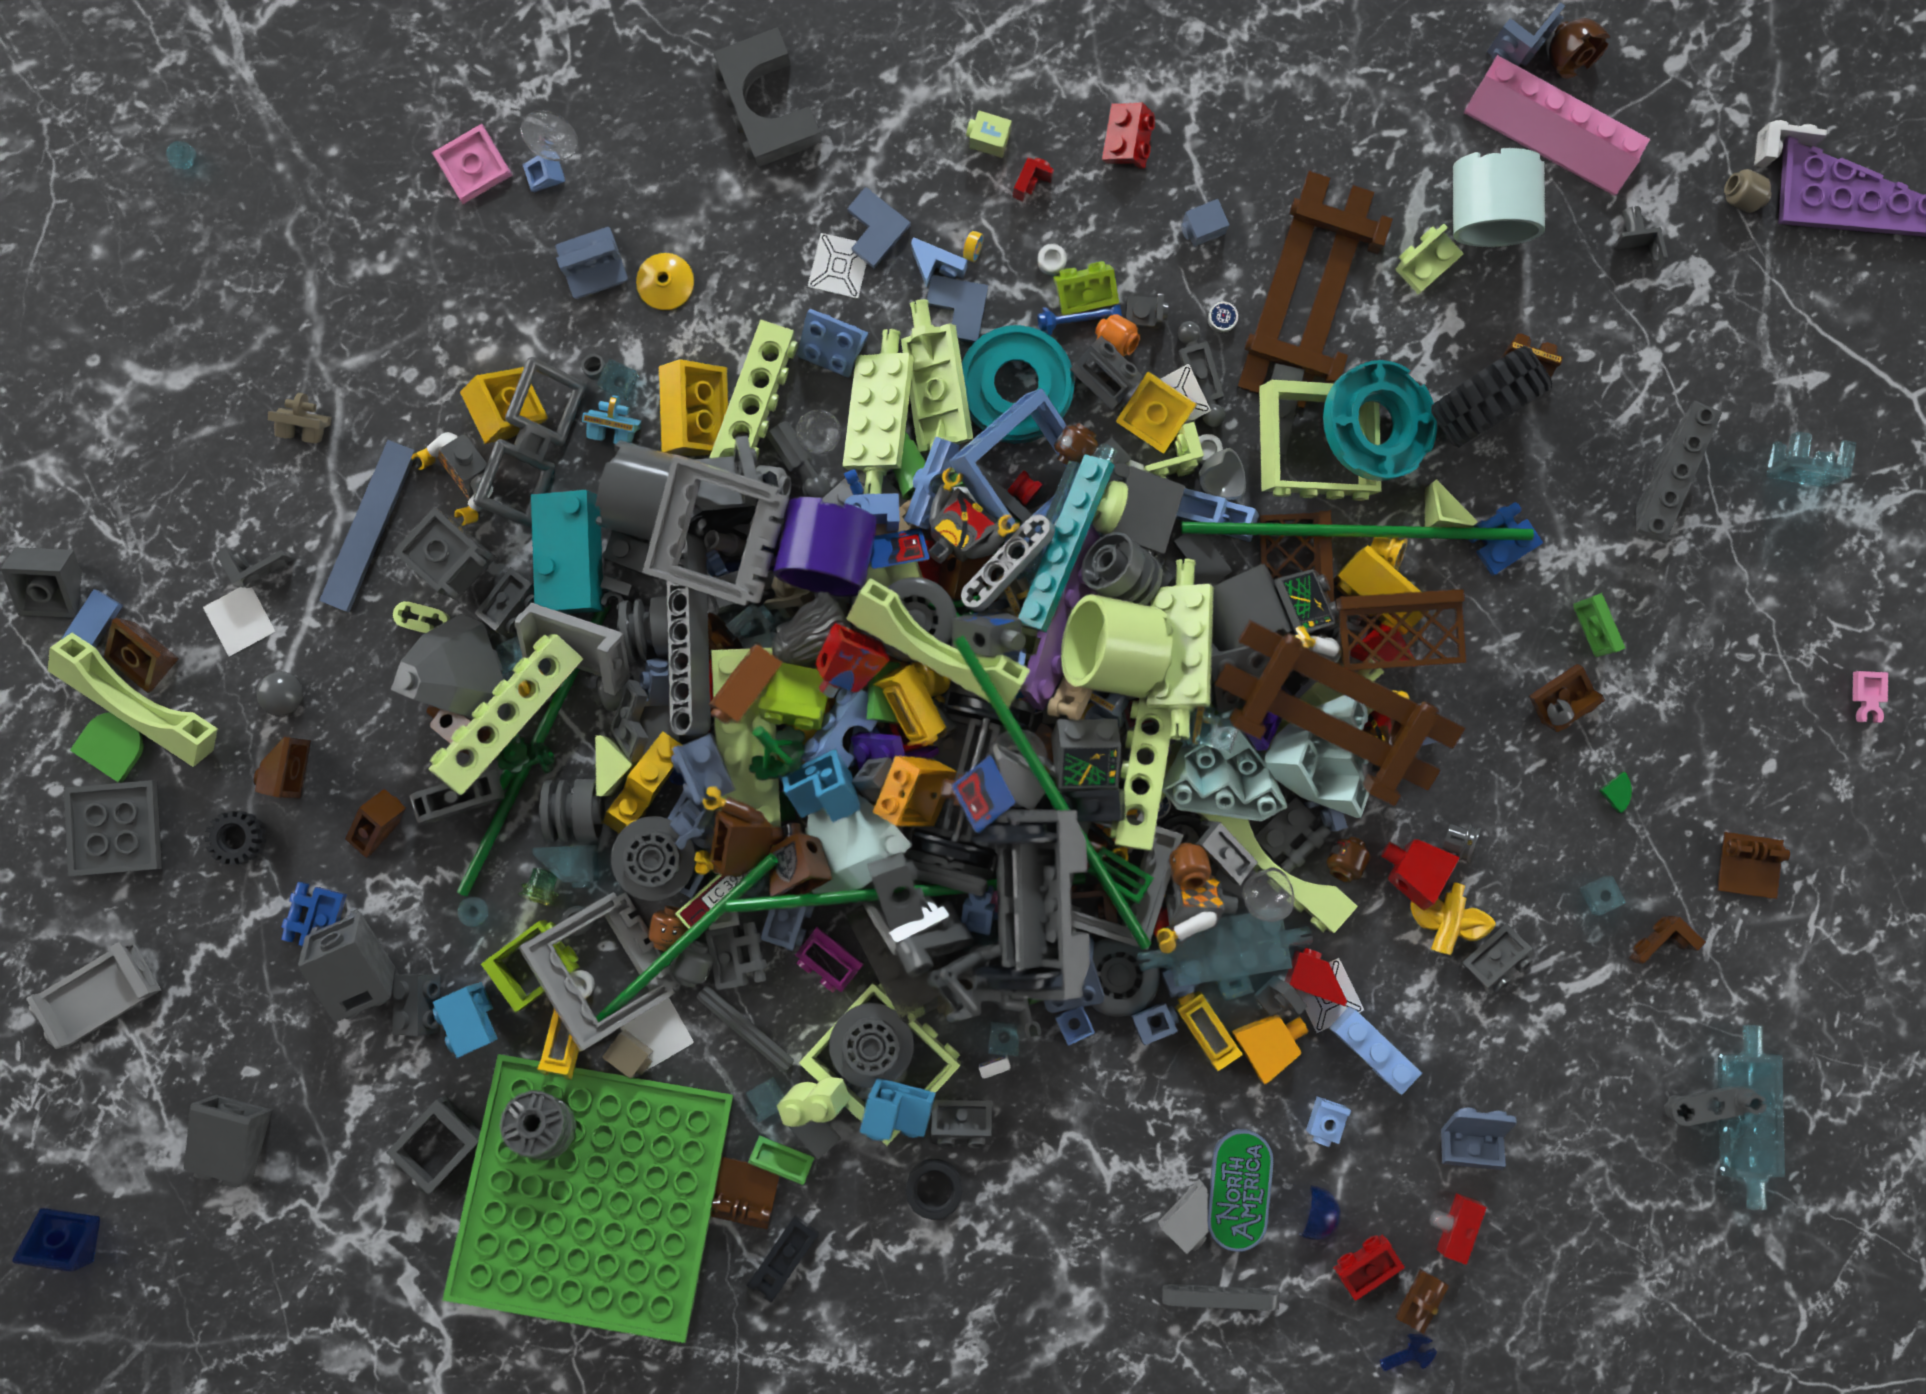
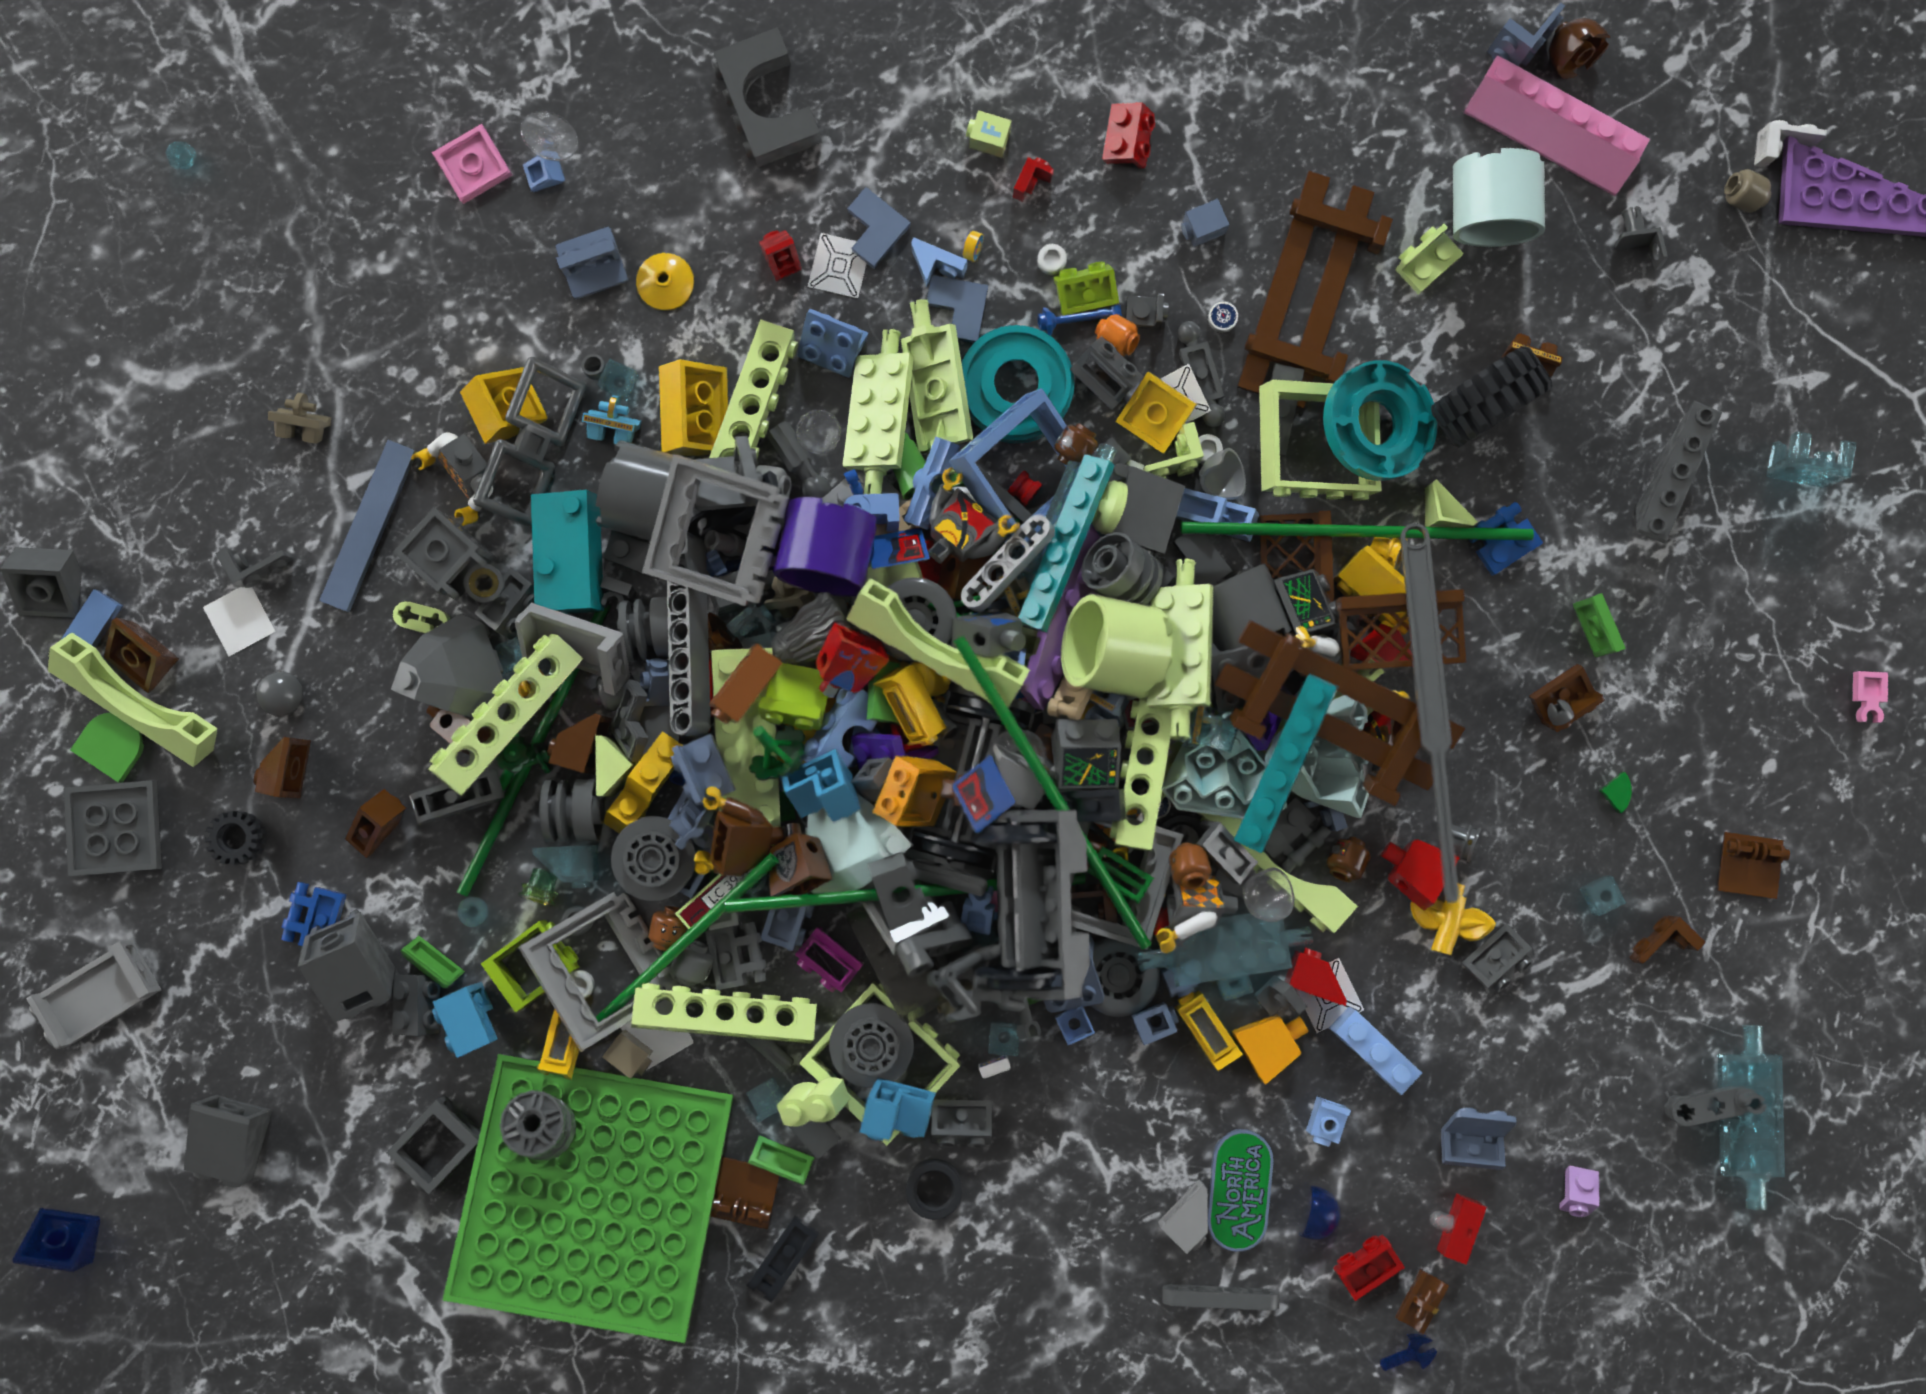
none -> bright green tile [401,935,465,988]
none -> piece [464,564,504,603]
none -> reddish brown slope [547,713,612,774]
none -> yellowish green brick [631,983,817,1044]
none -> red slope [759,230,802,281]
none -> teal plate [1234,674,1338,853]
none -> dark grey piece [1400,523,1459,903]
none -> lavender bracket [1559,1165,1599,1217]

